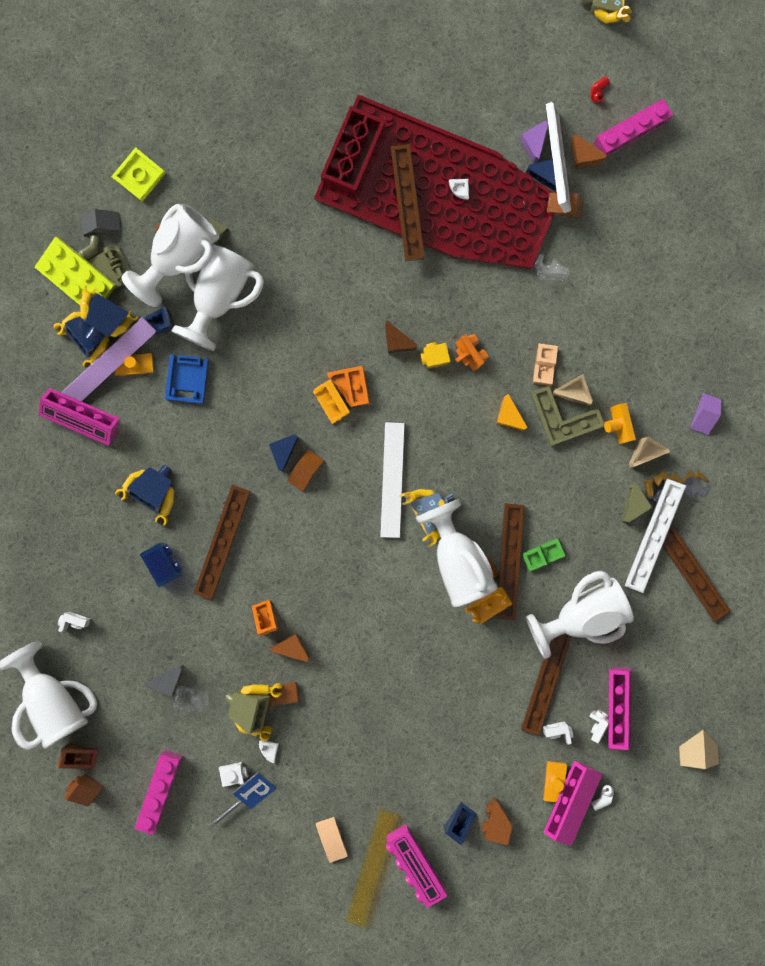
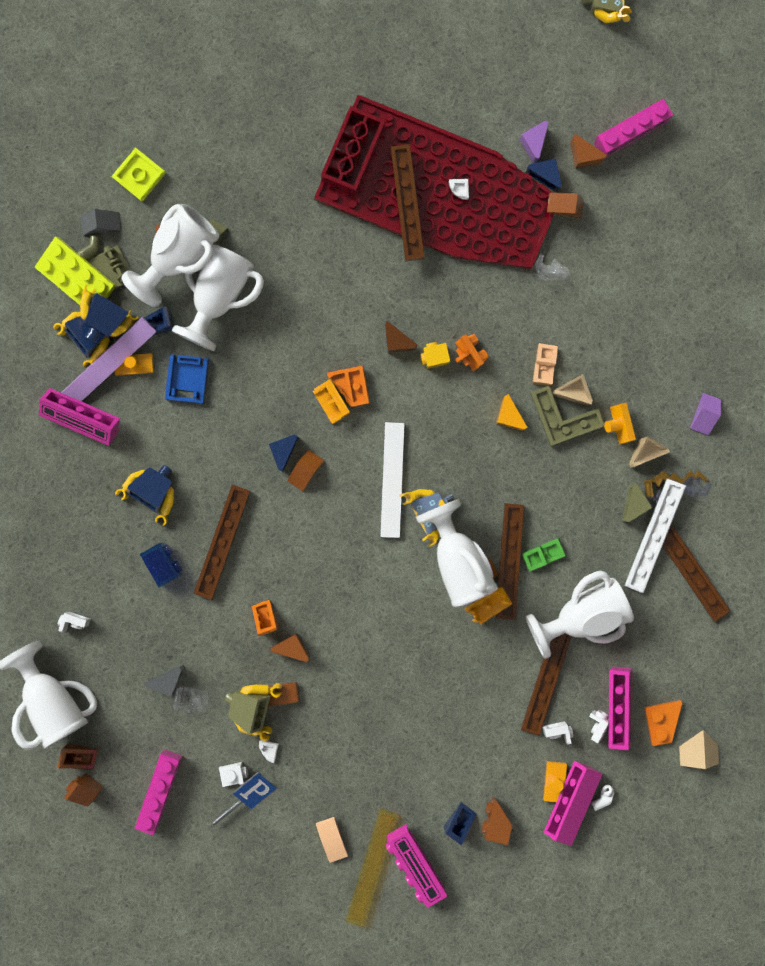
white tile [546,102,571,213] -> none
red arm [590,76,610,103] -> none
none -> orange wing [644,700,682,746]

